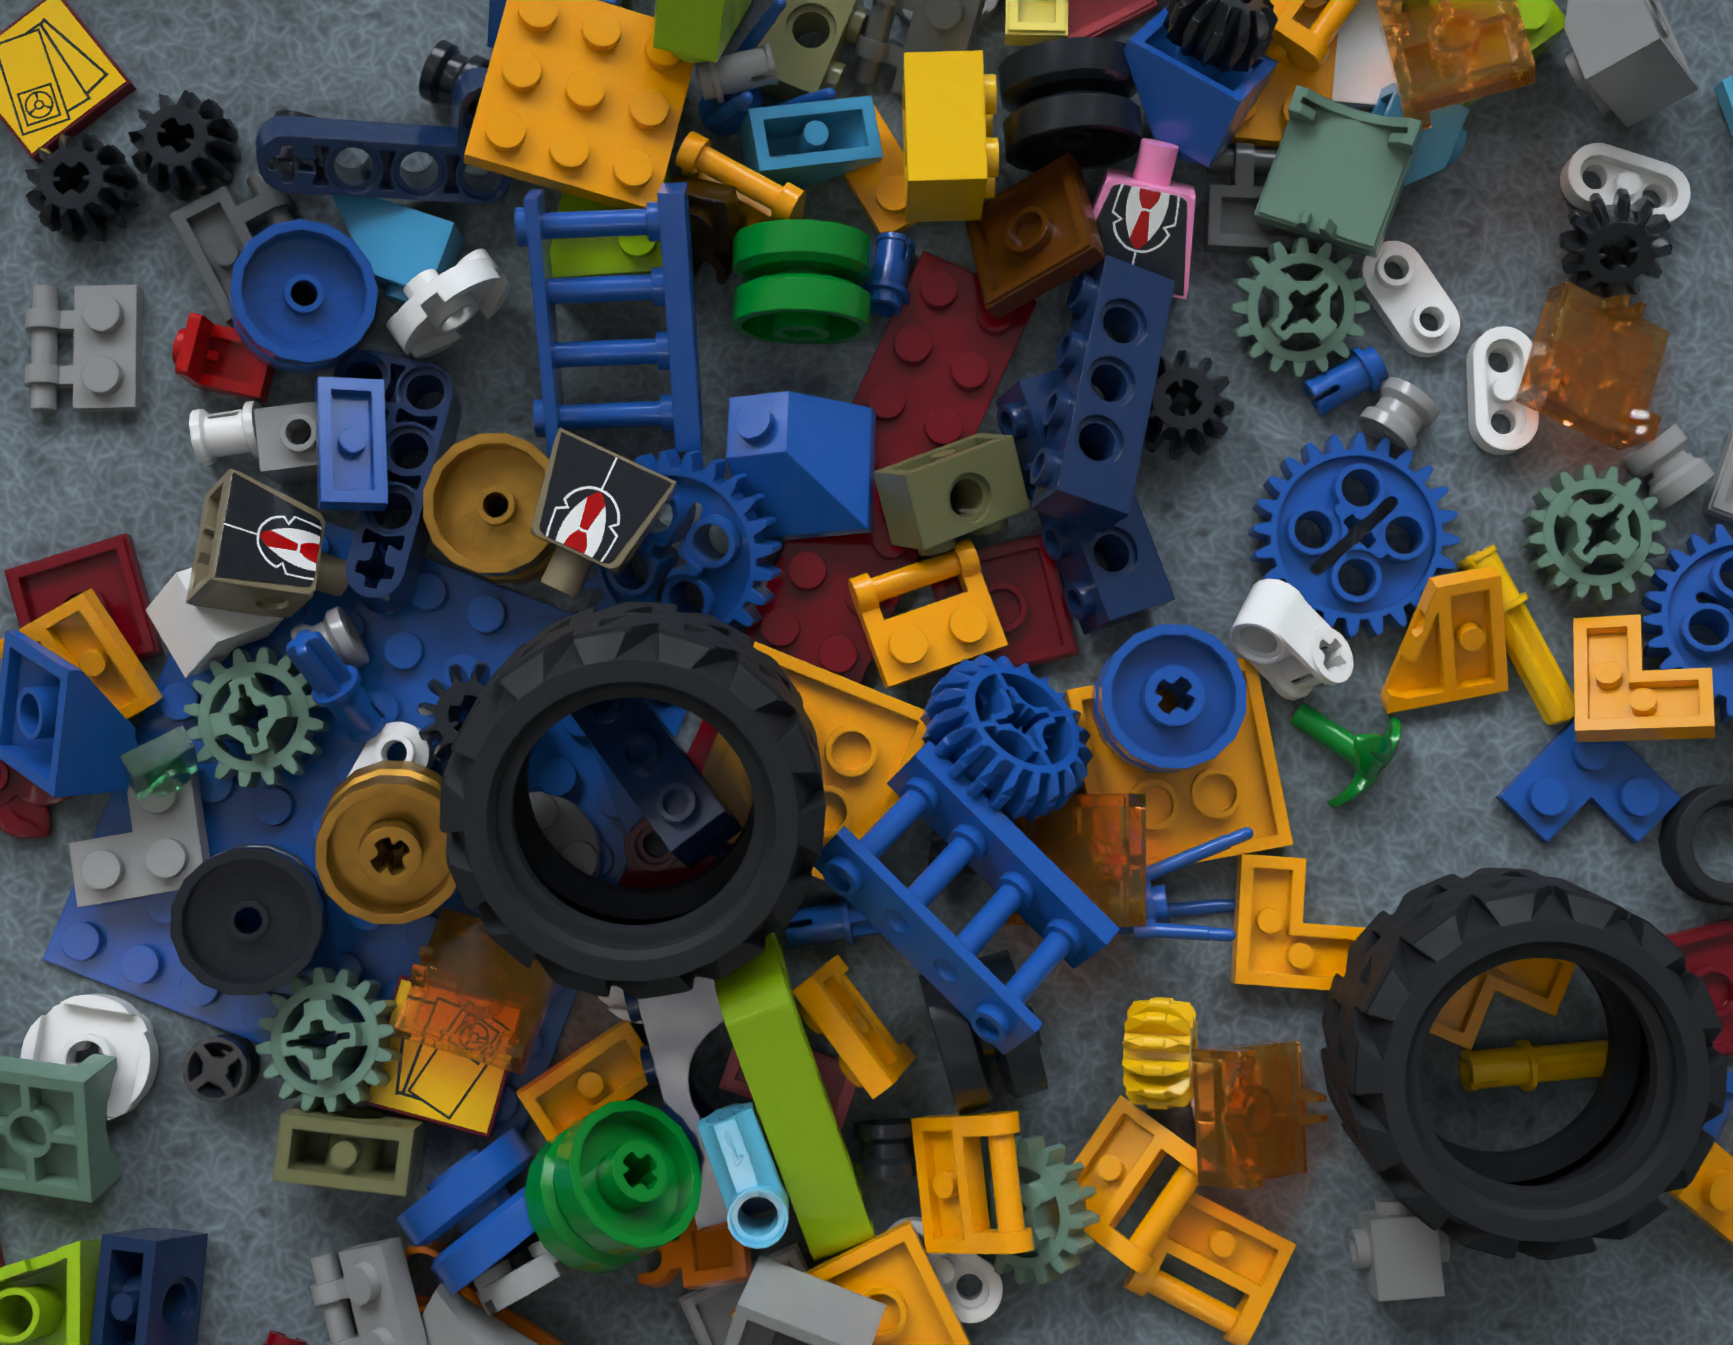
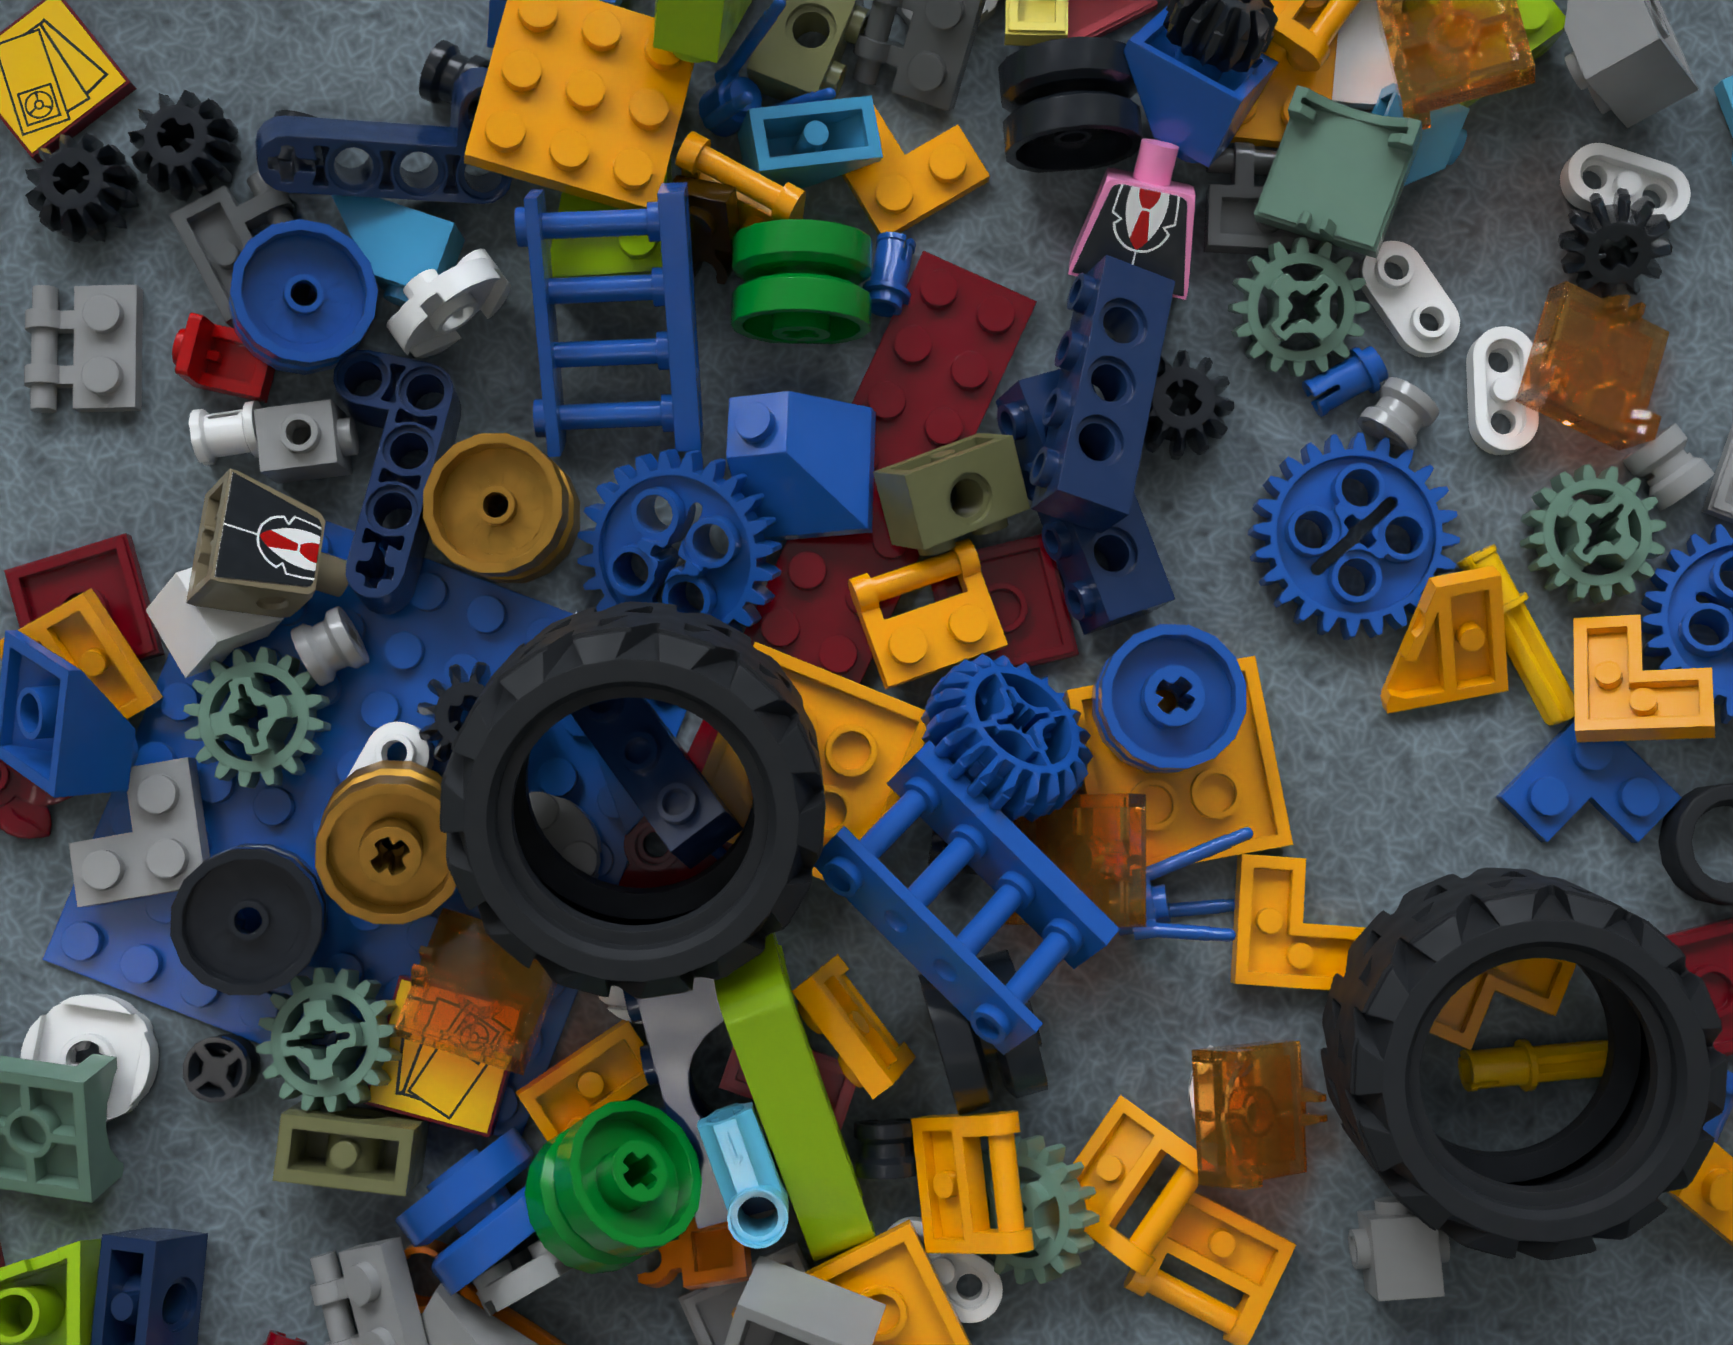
clear green plate [120,725,199,800] -> none
blue axle [286,629,386,743] -> none
blue plate [315,376,388,511] -> none
torso [530,428,678,599] -> none
light grey pin [695,43,779,104] -> none
blue axle [786,896,881,949] -> none
yellow brick [902,50,999,222] -> none
reddish brown tile [965,152,1106,320] -> none
yellow gear [1122,997,1199,1110] -> none
white piece [1229,579,1354,701] -> none
green plant [1290,703,1401,807] -> none

